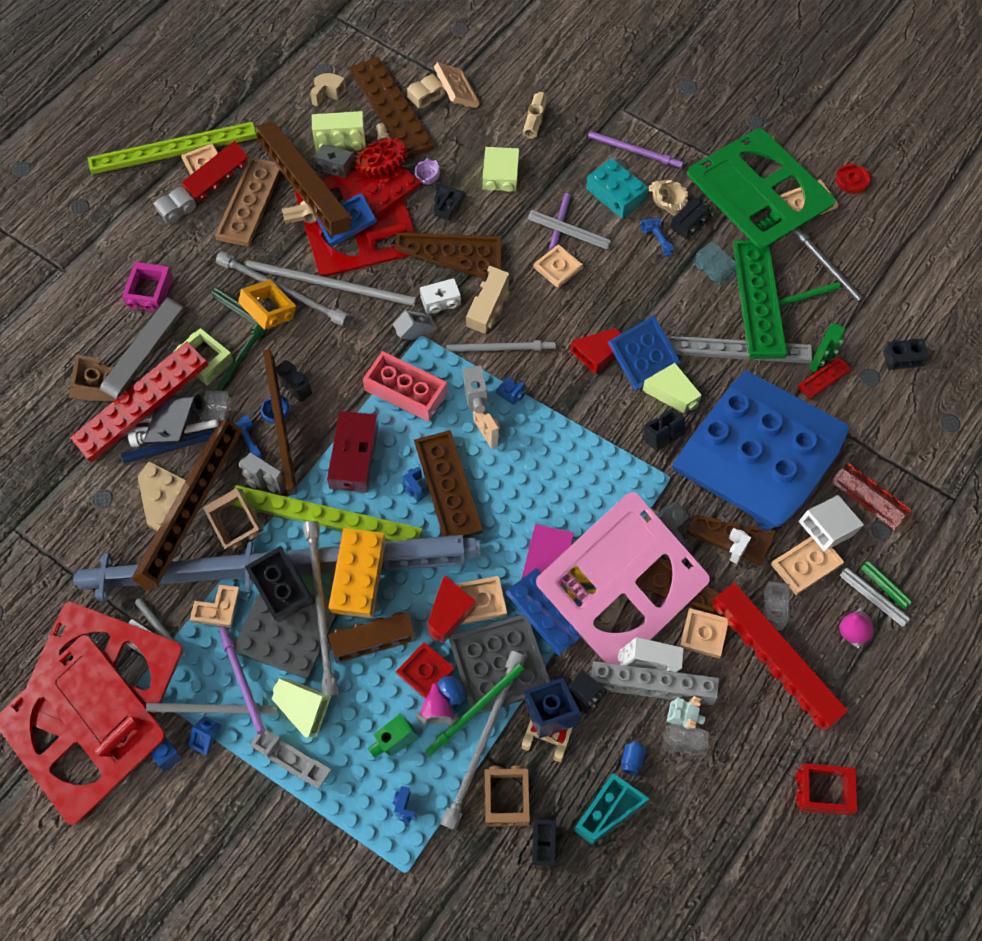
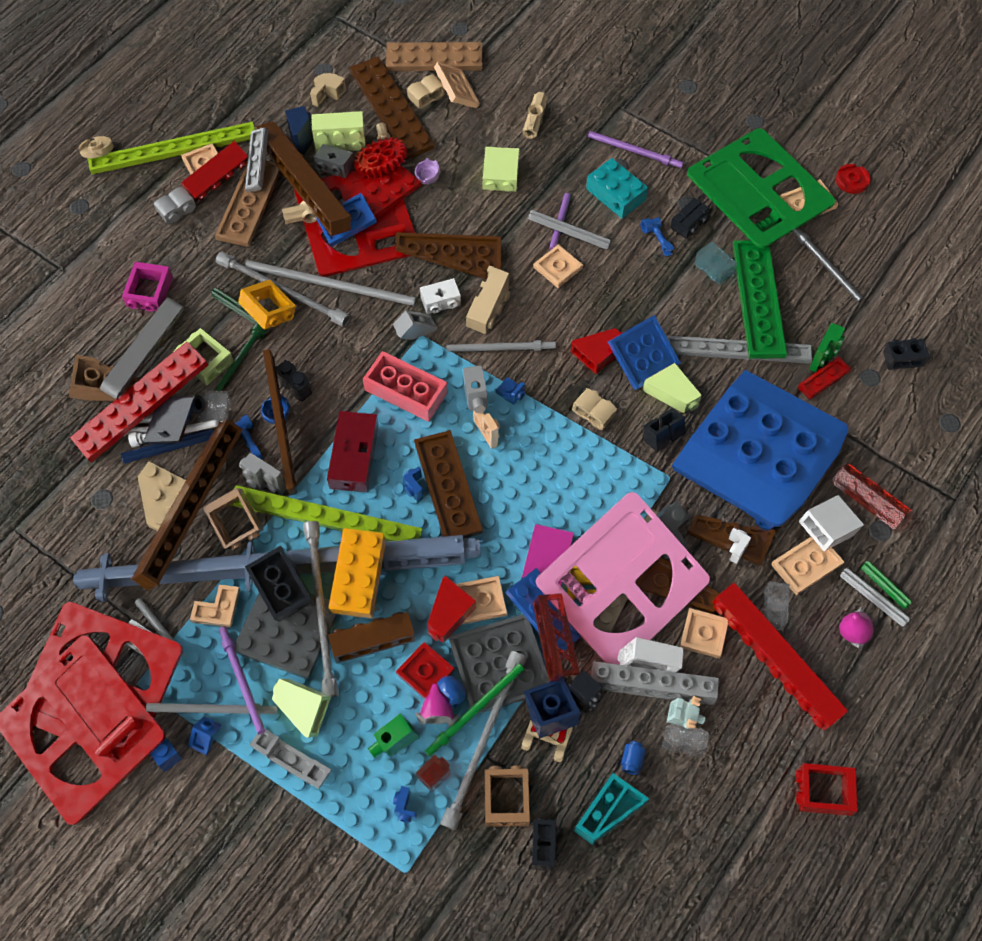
black wing [434,183,466,220] -> none
tan hair [648,180,688,216] -> none
green bar [778,282,841,307] -> none
none -> tan tile [79,136,114,158]
none -> light grey tile [245,127,269,193]
none -> dark blue slope [285,106,313,155]
none -> medium nougat plate [386,42,482,71]
none -> clear red brick [416,754,451,793]
none -> clear red fence [533,593,580,682]
none -> tan brick [572,388,617,430]

